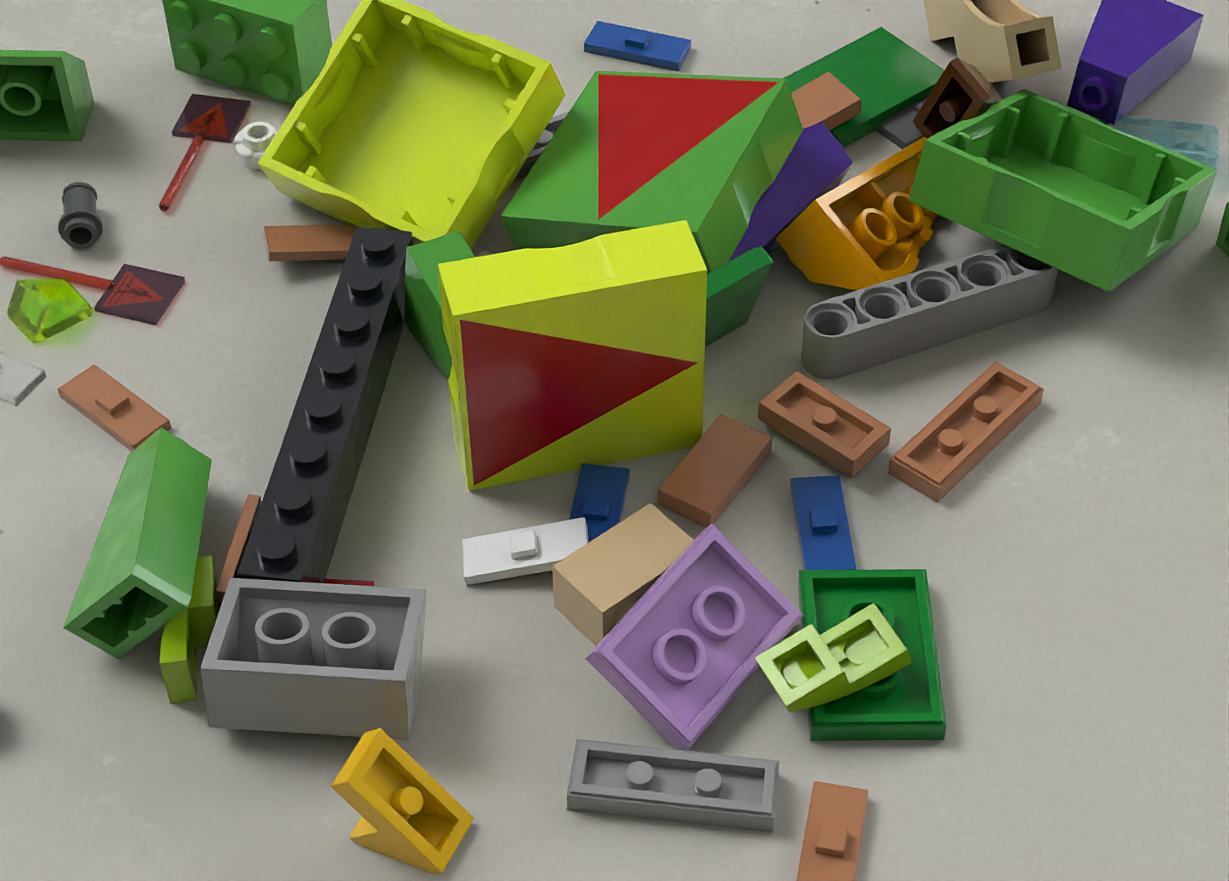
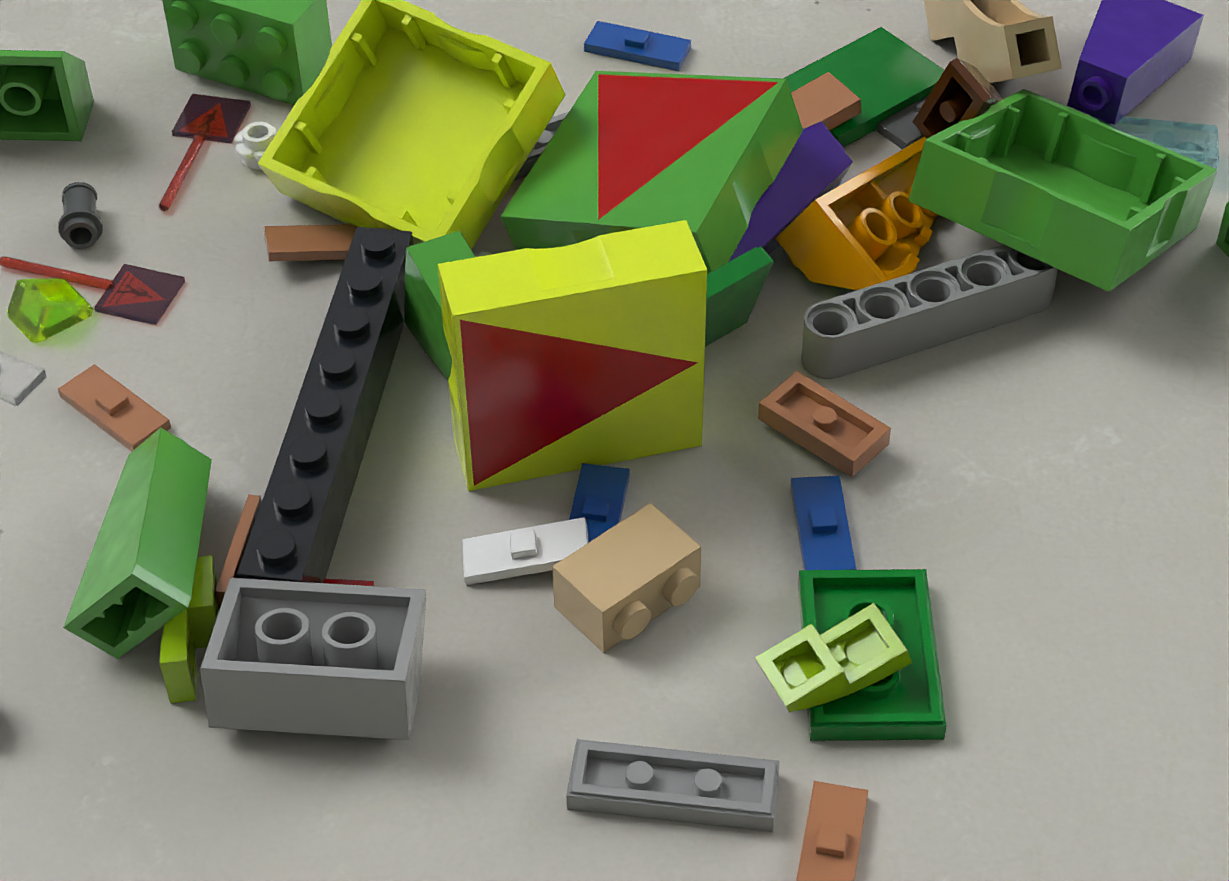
yellow slope [330,728,474,875] -> none
lavender tile [585,524,803,751] -> none
nougat tile [658,414,773,527] -> none
nougat tile [888,361,1044,503] -> none

